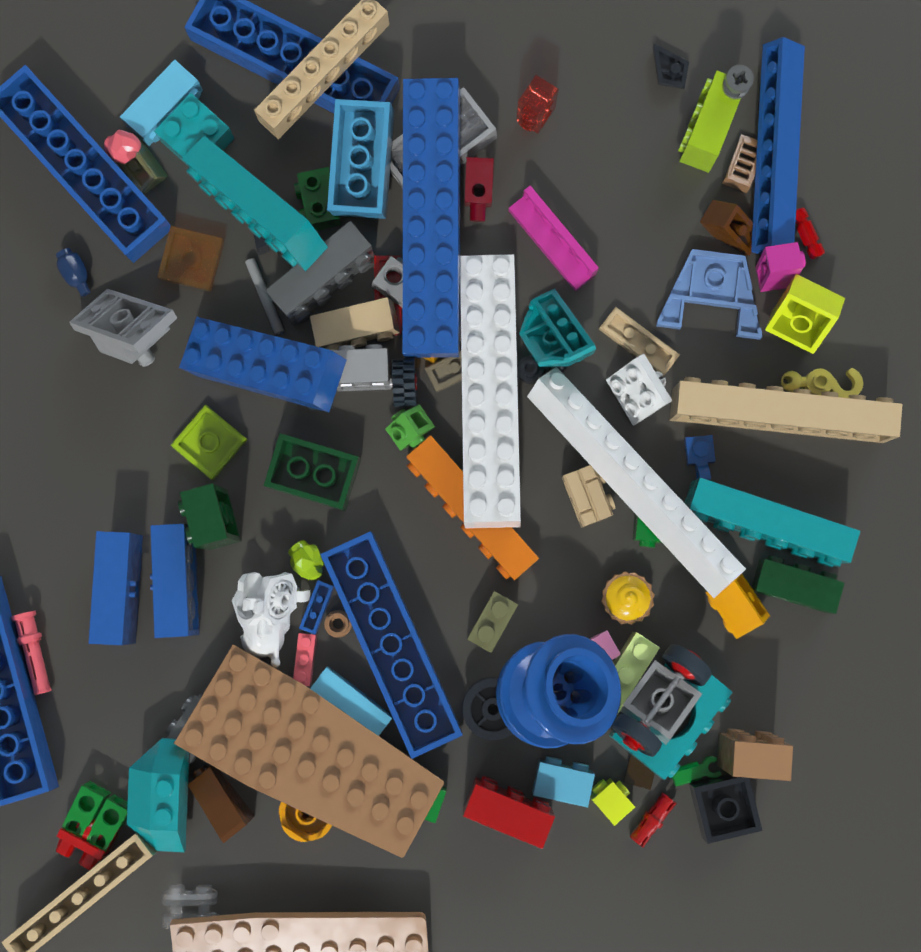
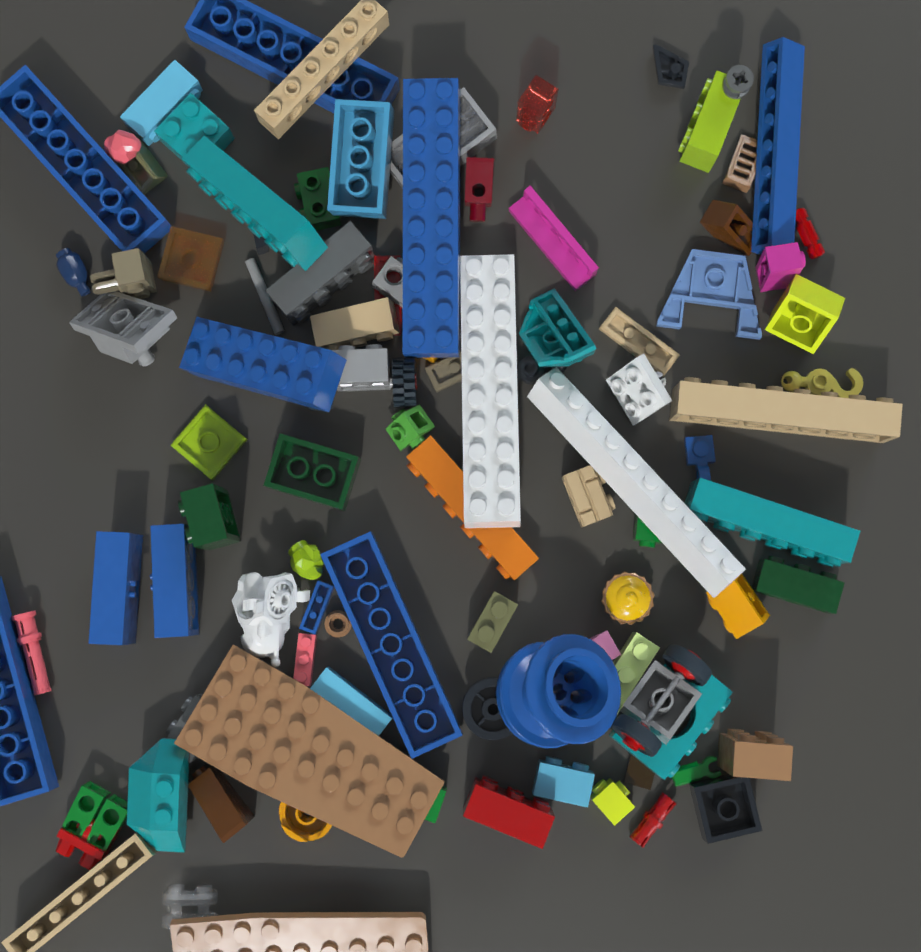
none -> dark tan brick [90,248,157,299]

